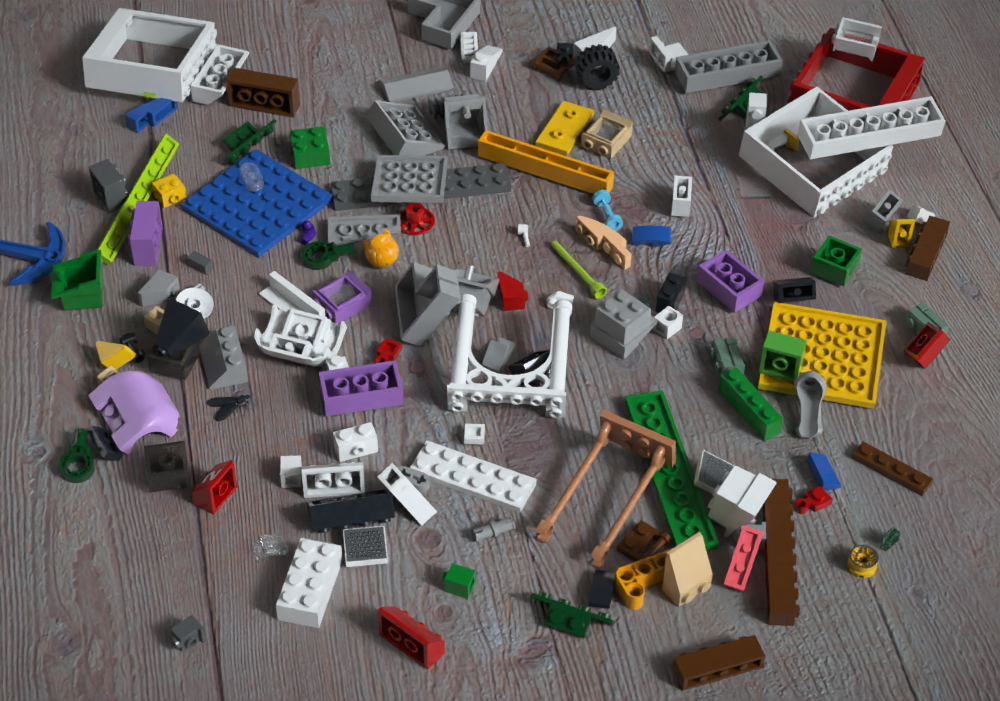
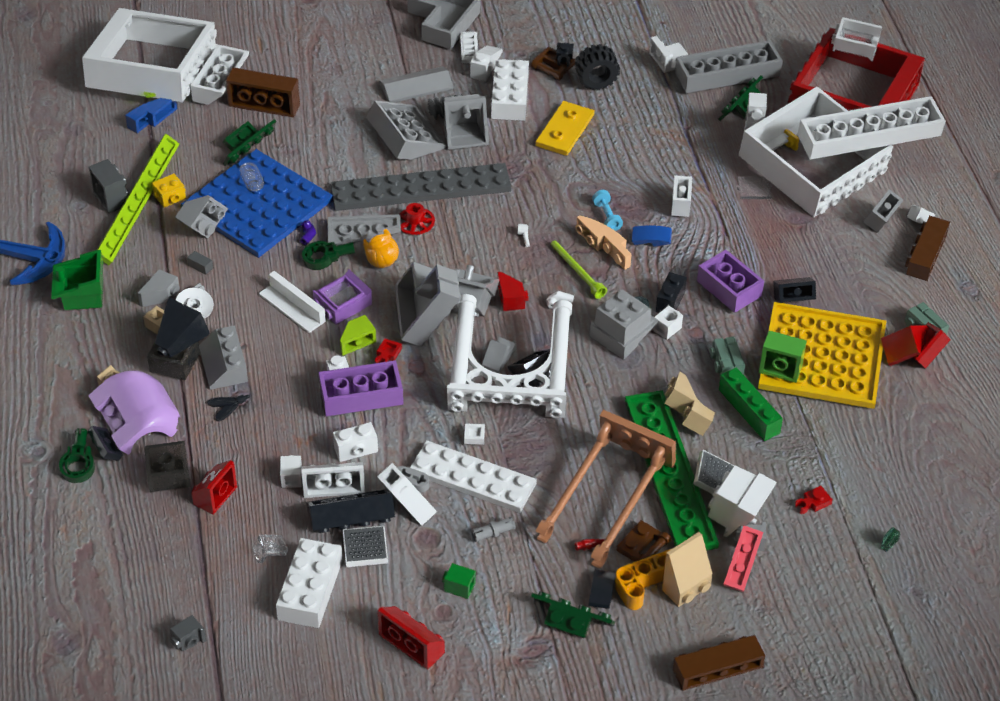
yellow slope [96,341,136,370] -> none
black bar [119,332,145,363] -> none
medium lavender brick [127,201,163,266] -> none
white piece [254,304,347,367] -> none
green brick [290,126,330,169] -> none
light grey plate [371,155,448,204] -> none
light orange brick [478,130,614,194] -> none
white slope [573,27,616,58] -> none
tan window [581,109,633,159] -> none
reddish brown brick [762,478,800,626] -> none
light grey hair [794,371,827,439] -> none
blue slope [807,453,841,491] -> none
green brick [810,235,862,287] -> none
yellow wheel [847,545,879,578] -> none
reddish brown plate [852,441,933,496] -> none
yellow slope [887,219,915,248] -> none
none -> light grey slope [176,195,228,238]
none -> lime slope [340,315,376,356]
none -> white brick [491,59,529,120]
none -> red piece [575,539,605,551]
none -> tan arch [664,372,715,436]
none -> red slope [881,325,929,366]

